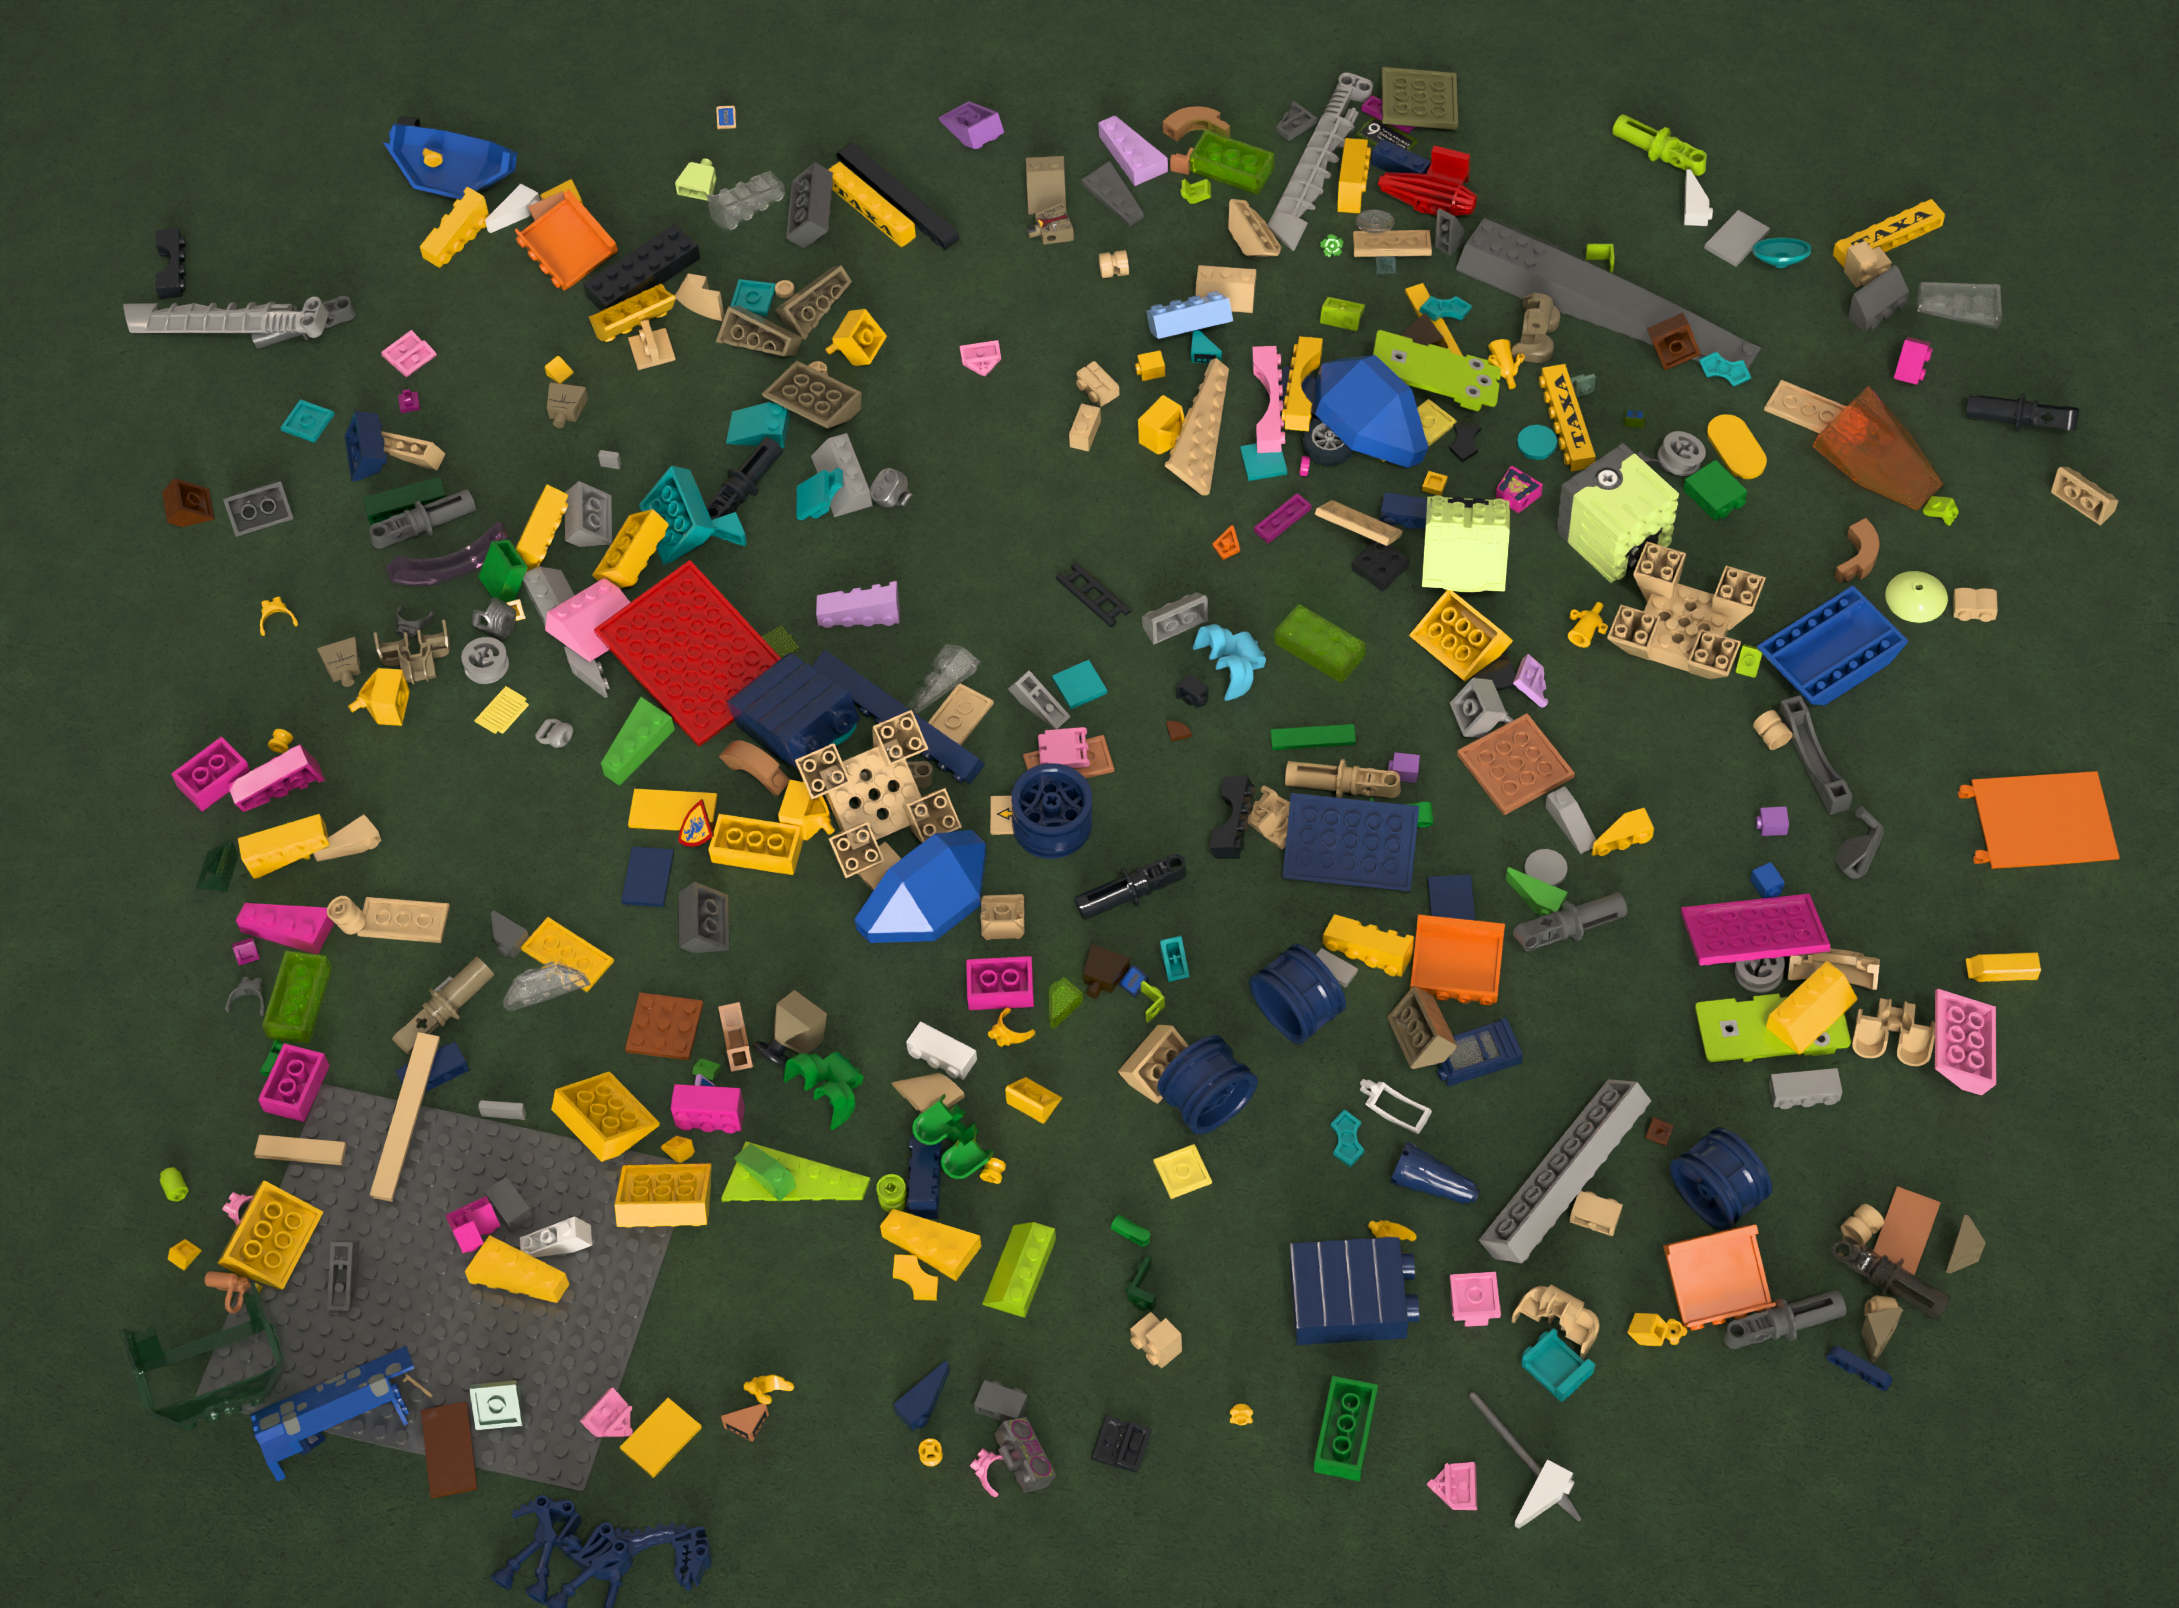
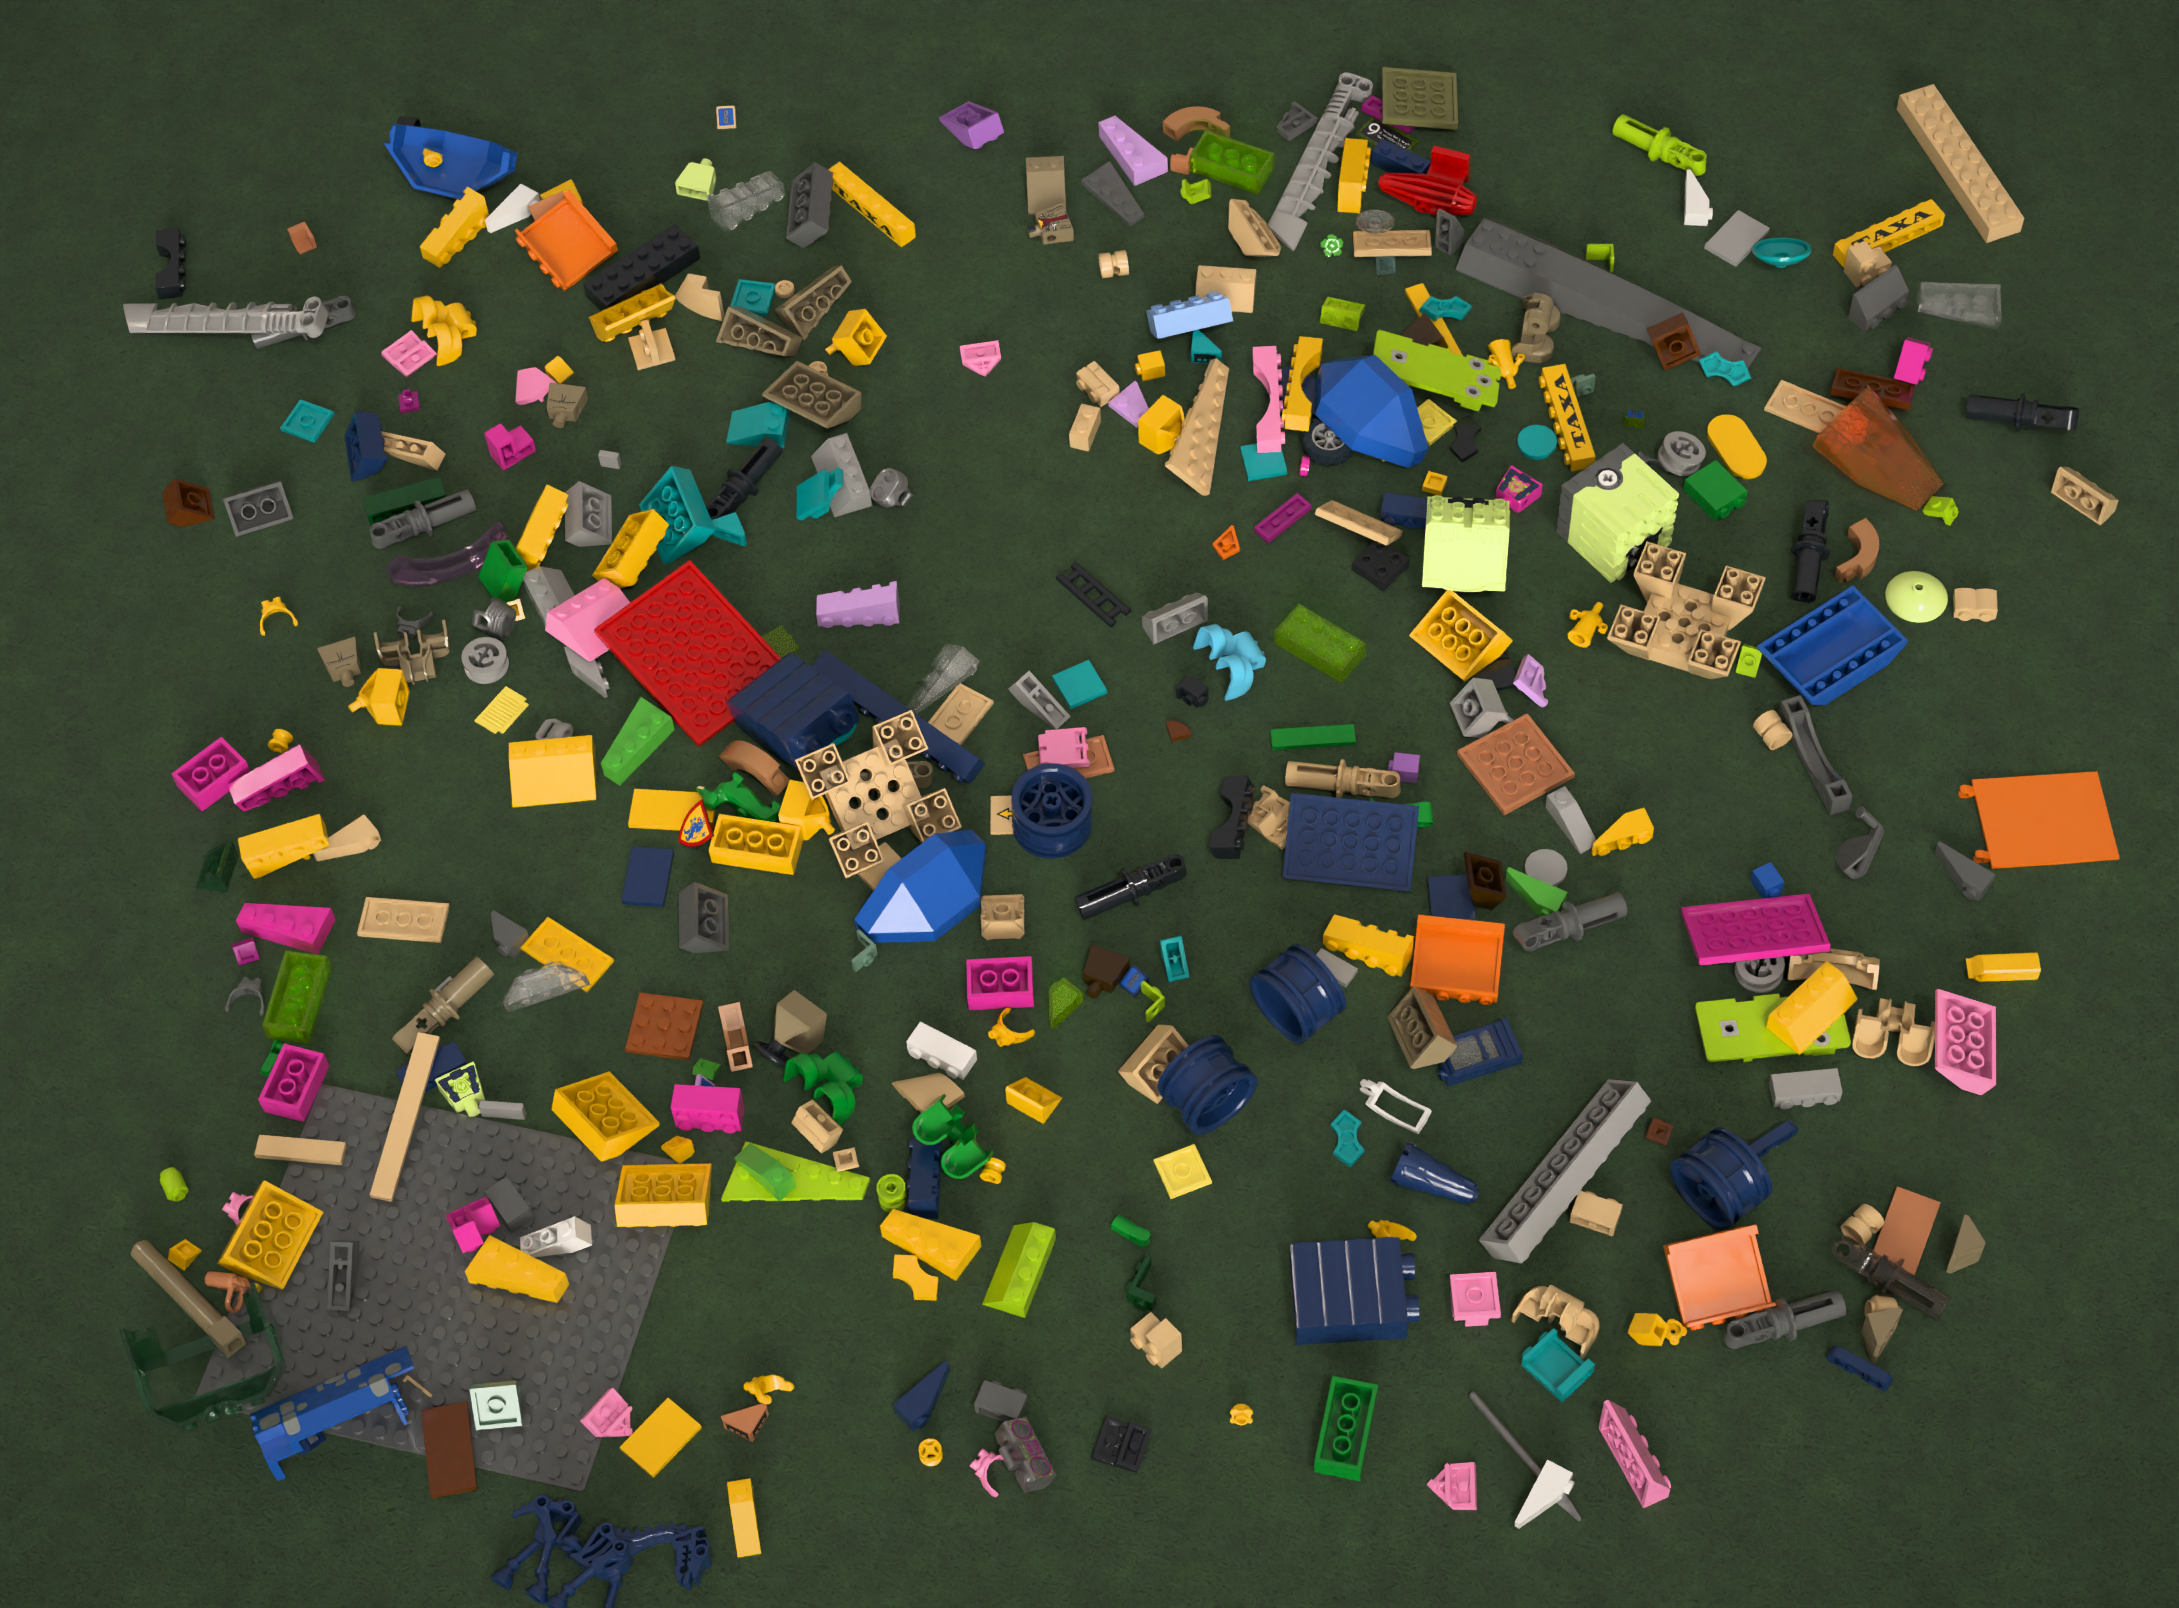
tan wheel [327,896,366,935] -> none
black beam [836,143,960,251] -> none
medium lavender brick [1756,807,1789,836] -> none
none -> dark tan brick [131,1240,246,1358]
none -> nougat panel [287,221,317,254]
none -> yellow piece [411,296,477,366]
none -> torso [435,1062,485,1117]
none -> dark pink brick [484,423,536,471]
none -> yellow slope [509,735,596,808]
none -> bright pink slope [515,367,556,405]
none -> green animal [696,772,781,822]
none -> yellow slope [727,1478,761,1558]
none -> tan brick [792,1100,843,1153]
none -> tan slope [833,1147,859,1172]
none -> sand green bracket [851,929,877,972]
none -> lavender wing [1108,381,1149,427]
none -> dark brown slope [1464,852,1507,910]
none -> bright pink slope [1599,1400,1671,1508]
none -> dark blue beam [1749,1120,1799,1158]
none -> black piece [1791,500,1830,603]
none -> reddish brown tile [1830,368,1915,410]
none -> tan brick [1897,84,2024,243]
none -> dark grey slope [1934,841,1995,902]

